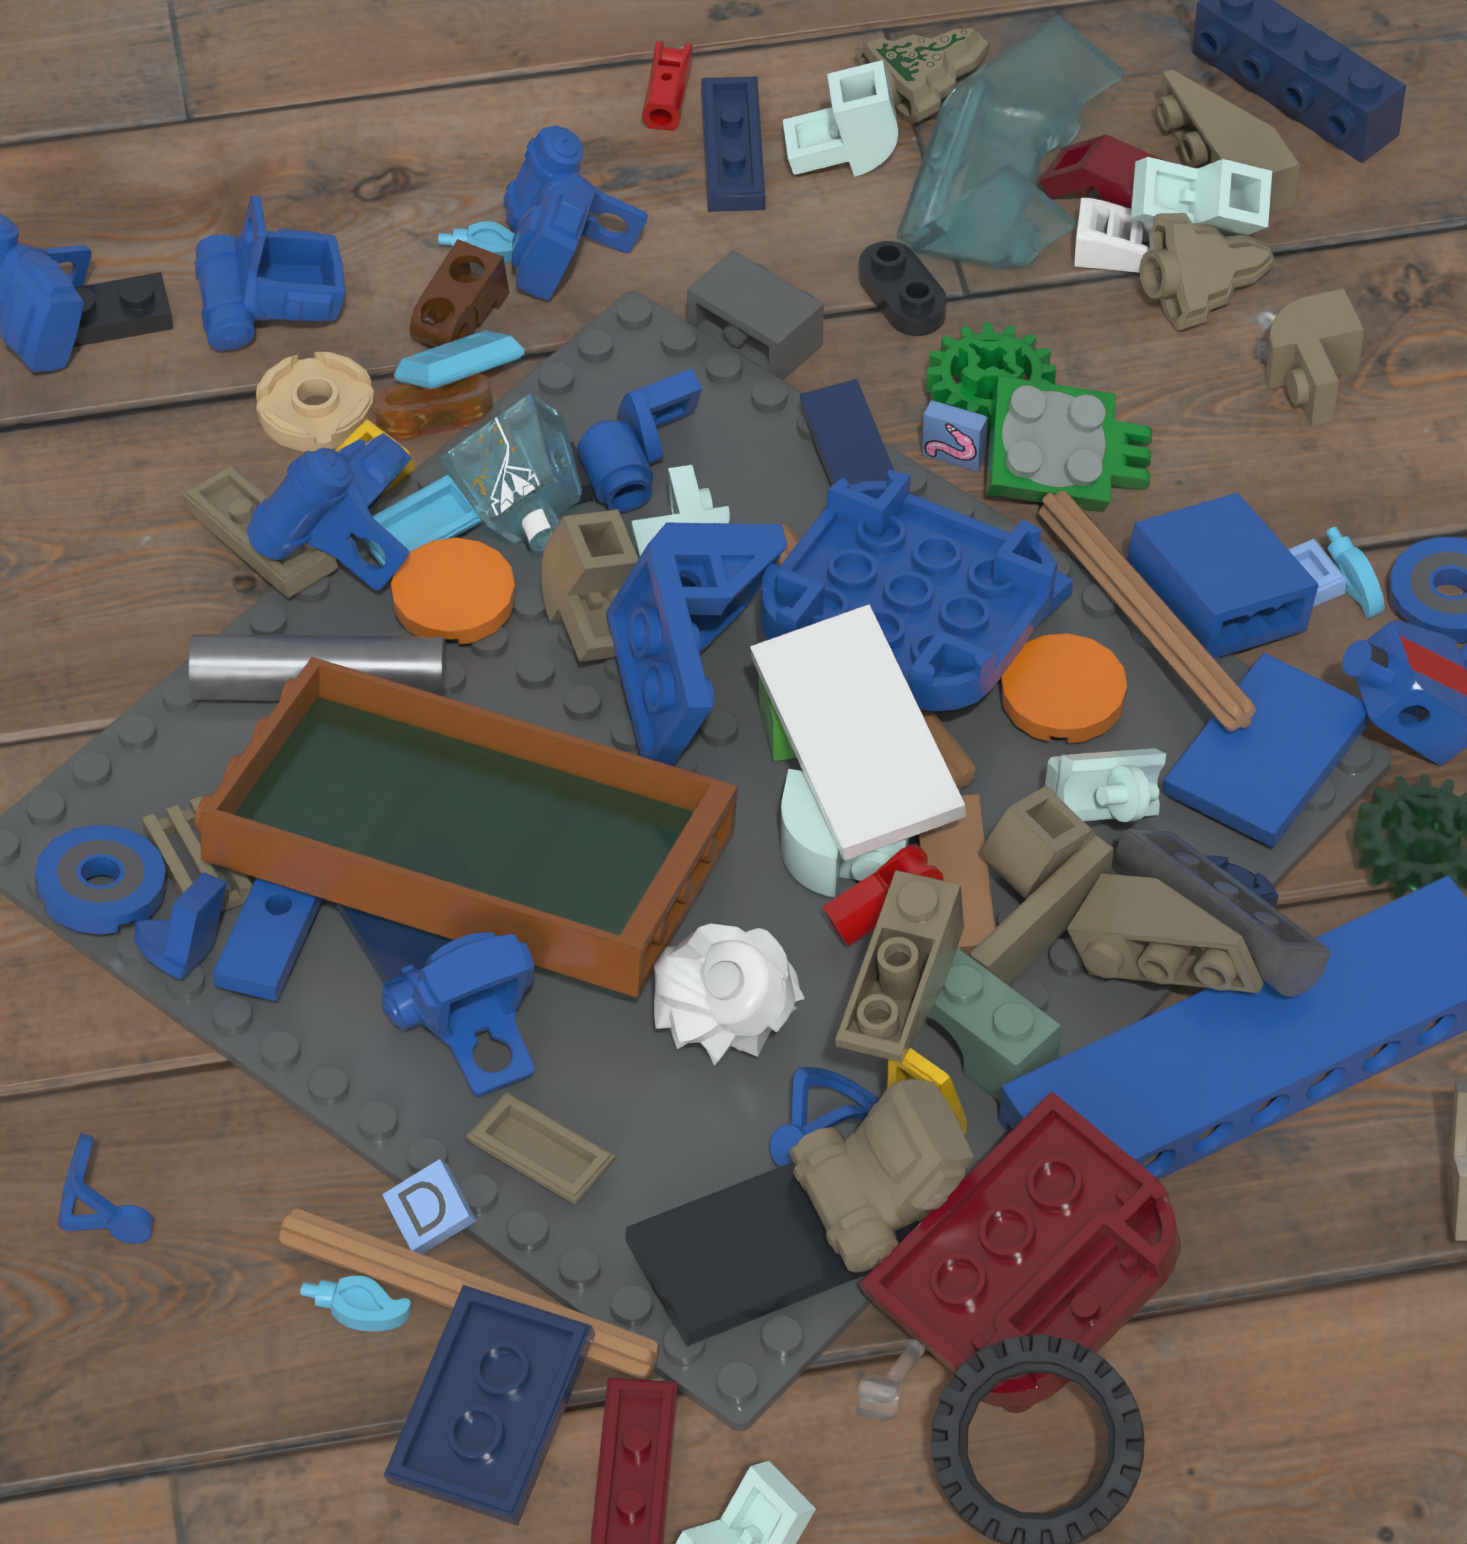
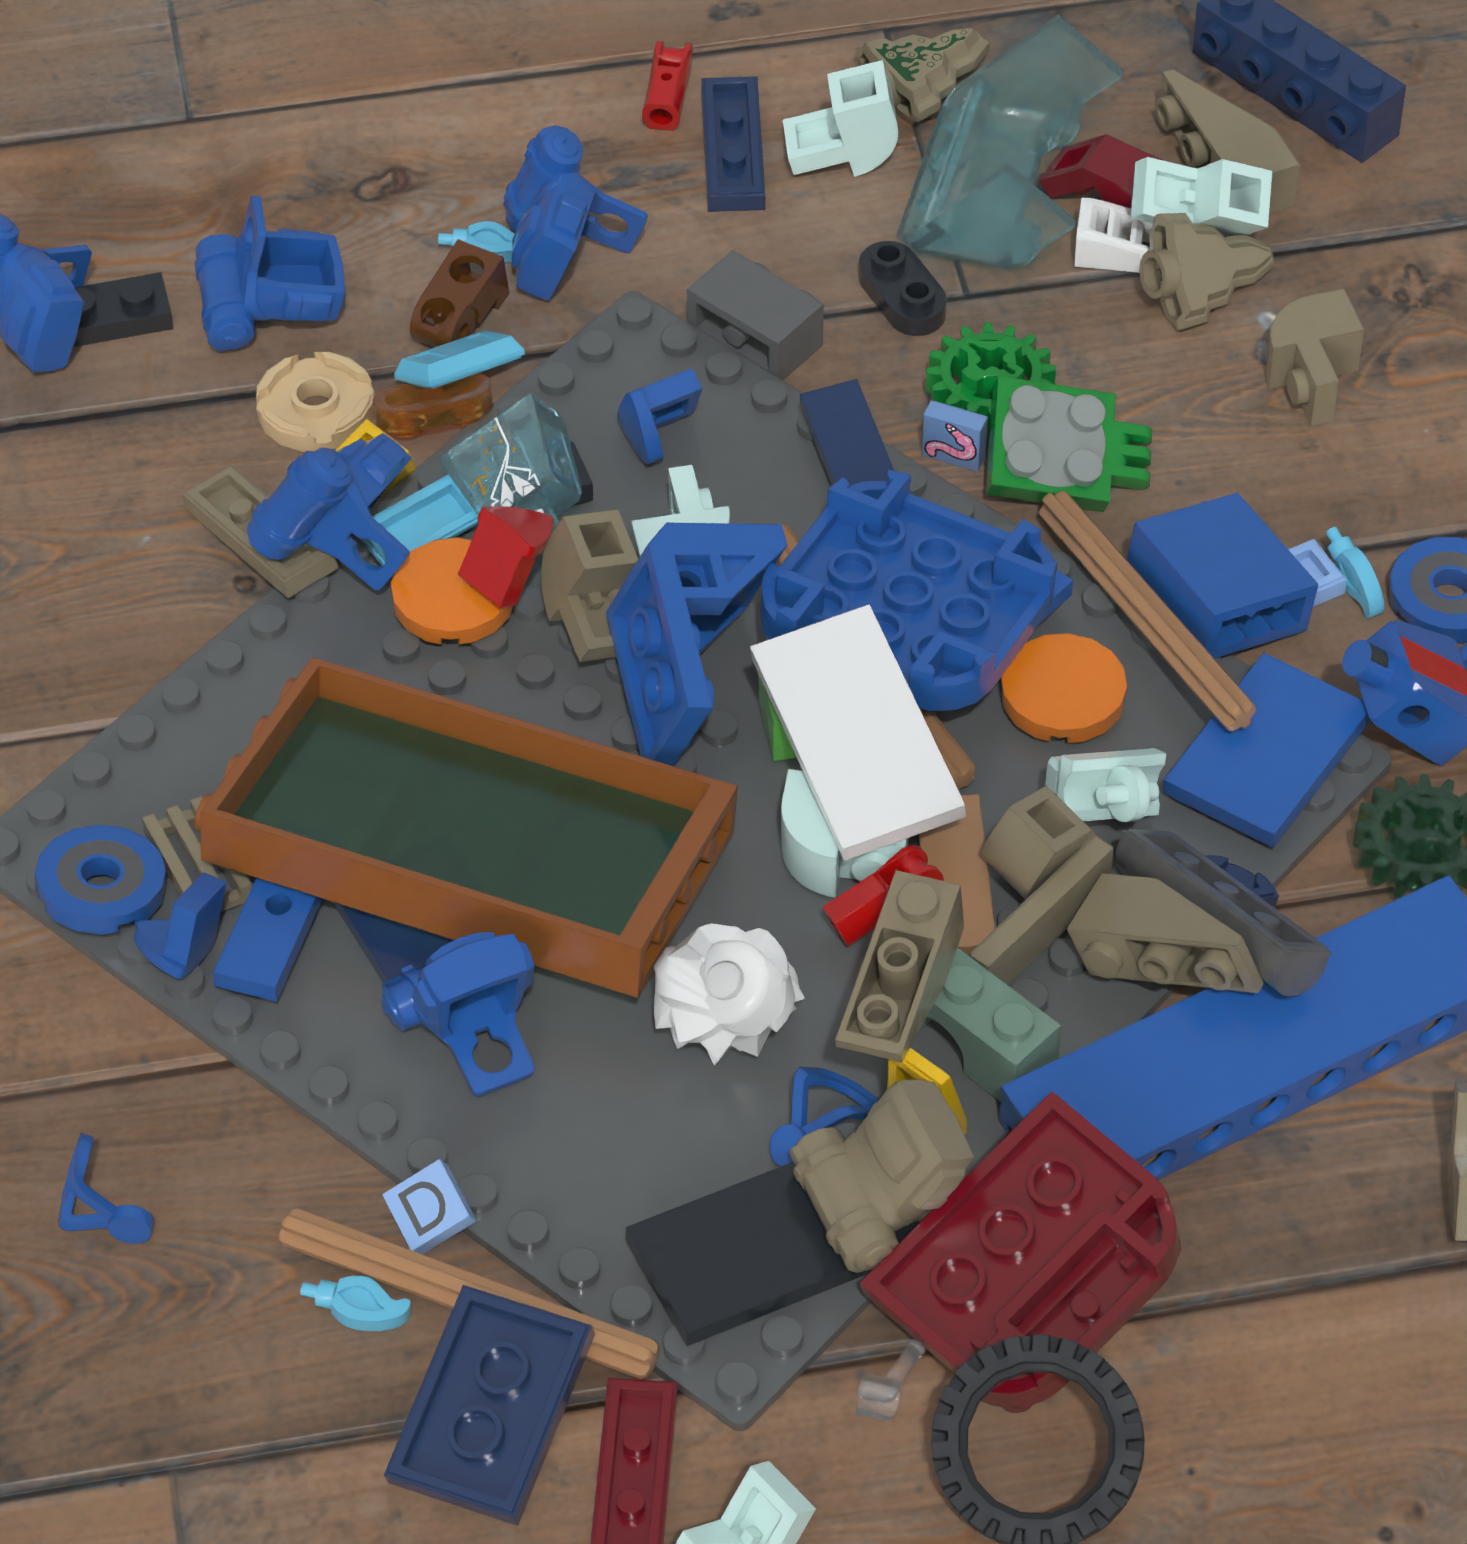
flat silver brick [189,634,447,701] -> none
dark tan tile [466,1091,616,1205] -> none
blue brick [577,420,653,512] -> none
none -> red tile [458,506,553,608]

